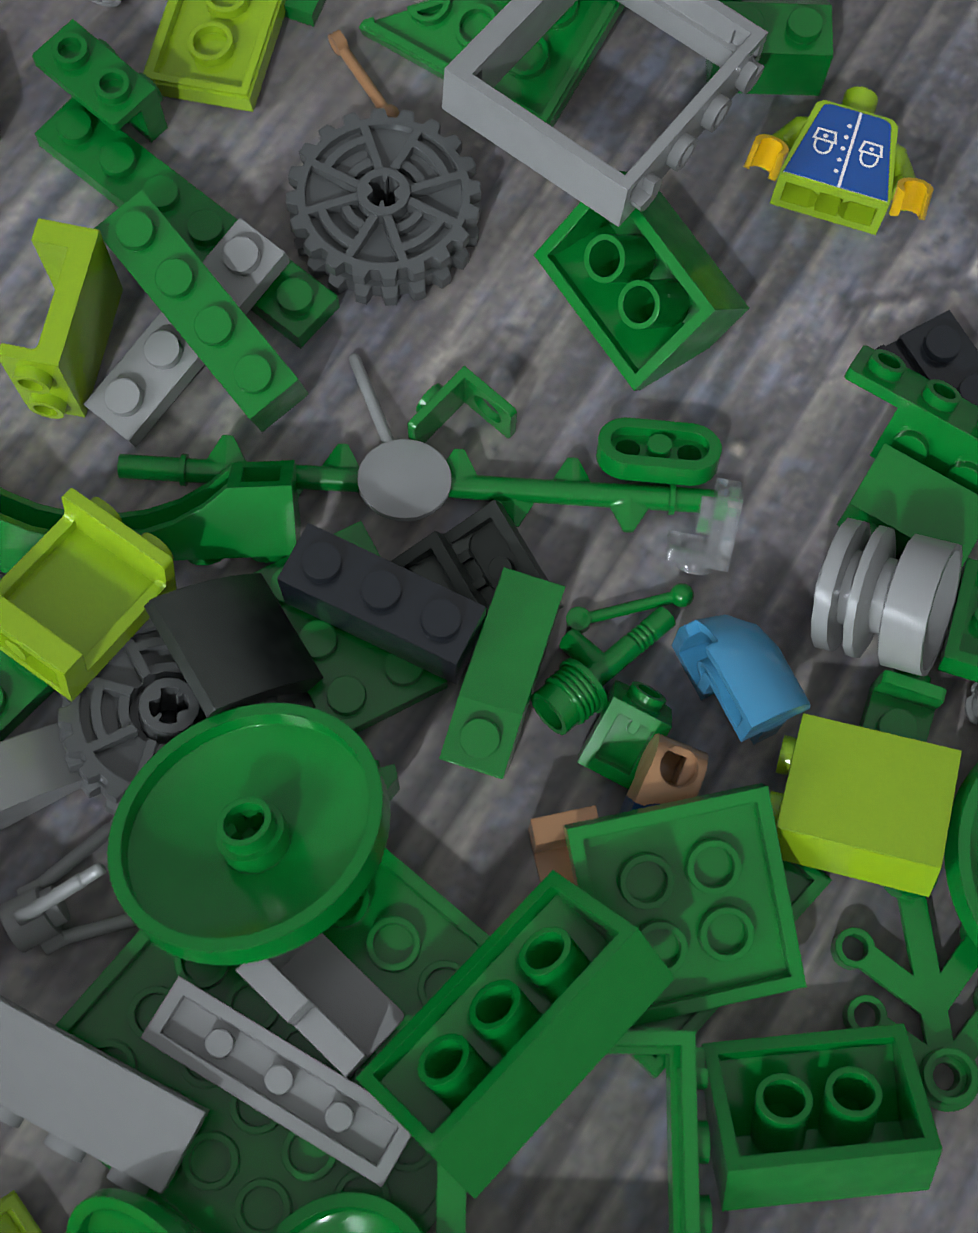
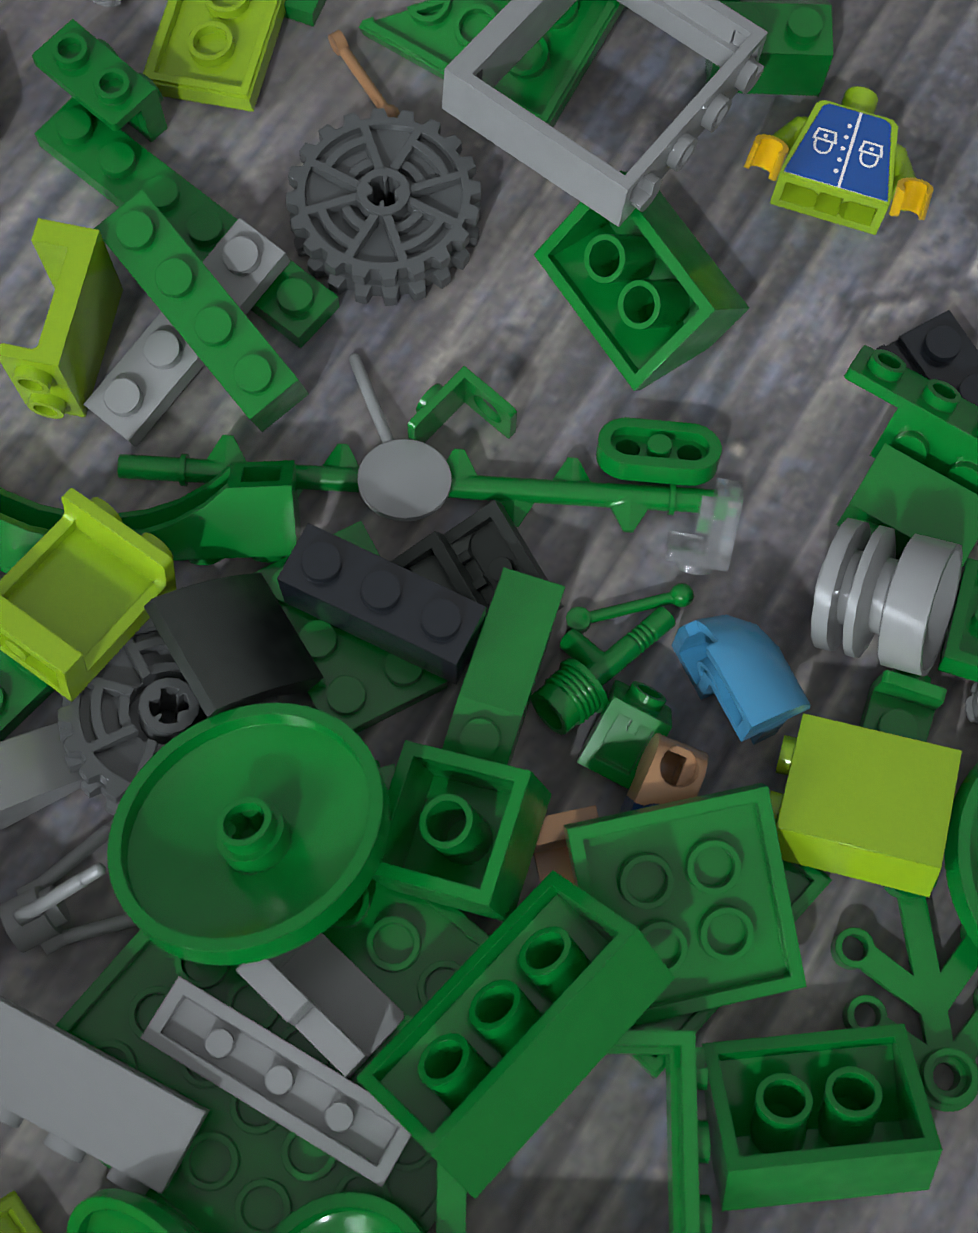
none -> green brick [372,740,552,922]

